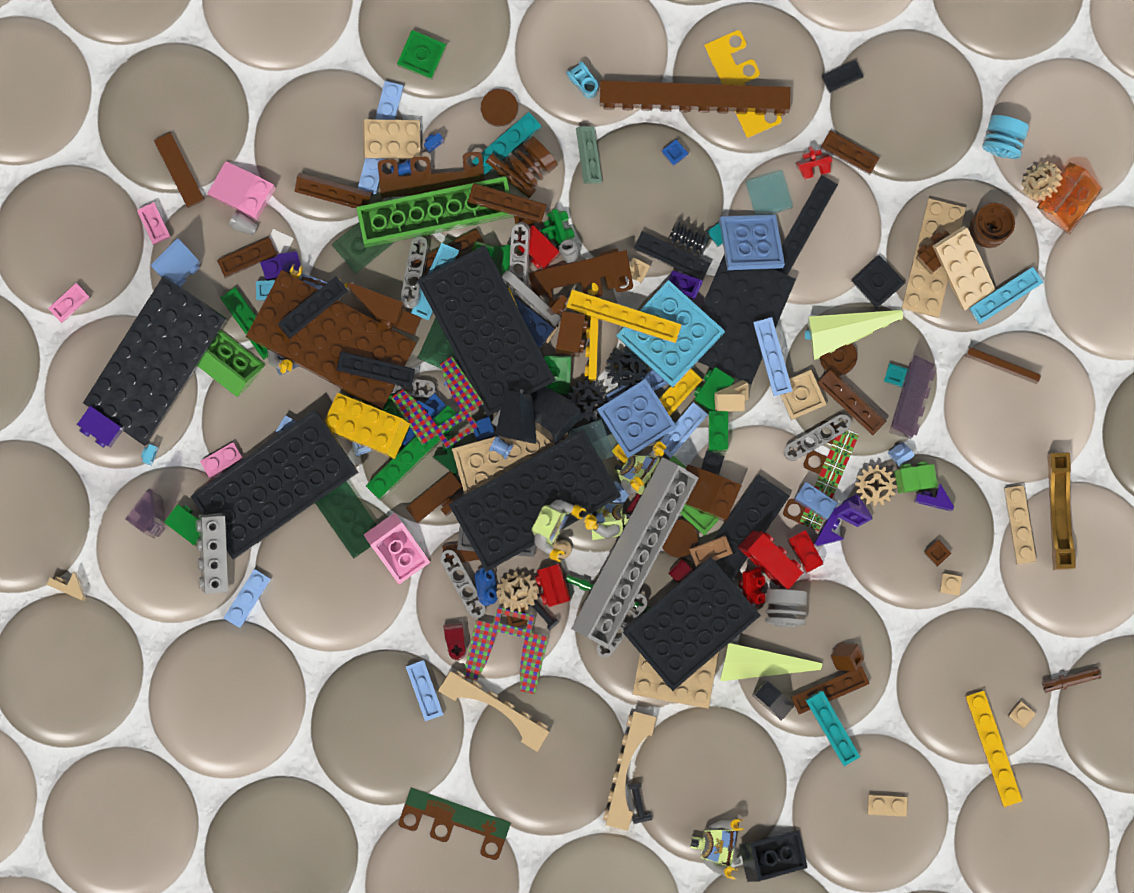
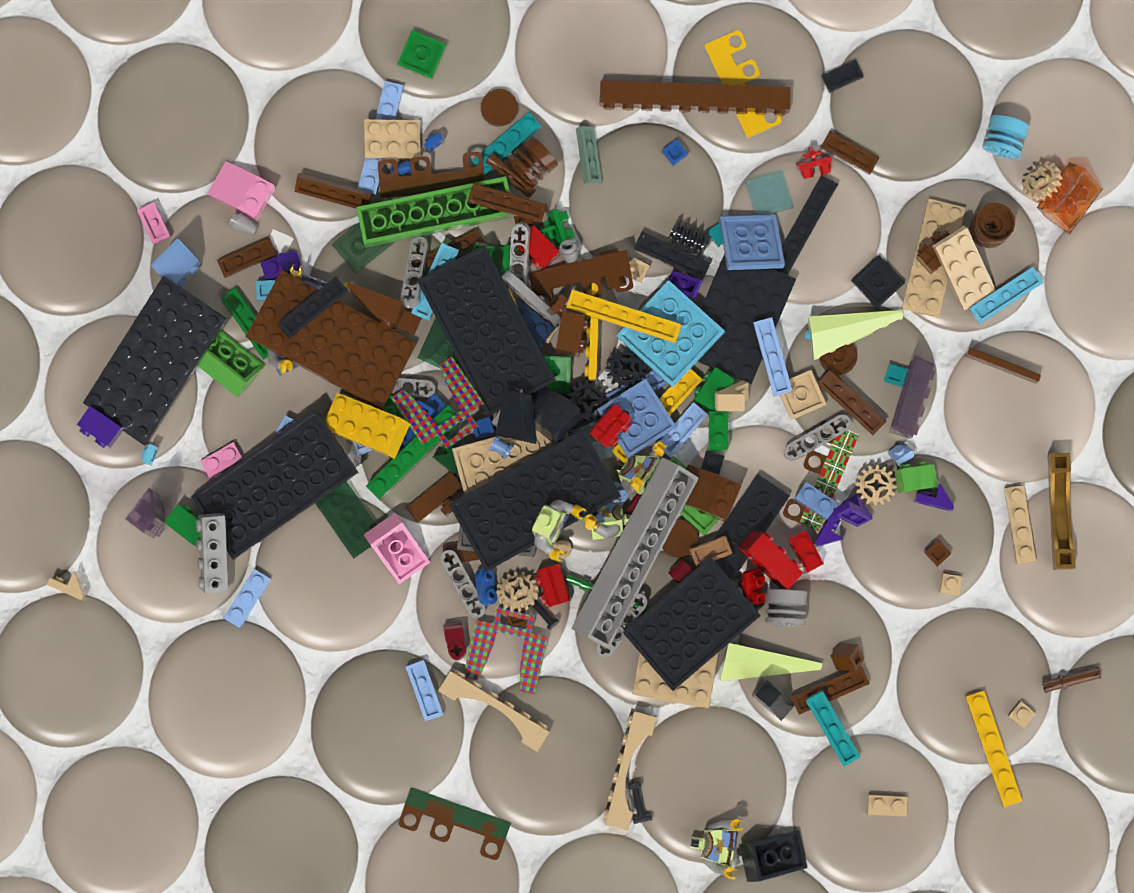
bright pink plate [48,283,90,323] -> none
reddish brown tile [154,132,205,208] -> none
black tile [336,351,415,388] -> none
medium azure piece [566,61,598,98] -> none
none -> red brick [589,404,632,449]

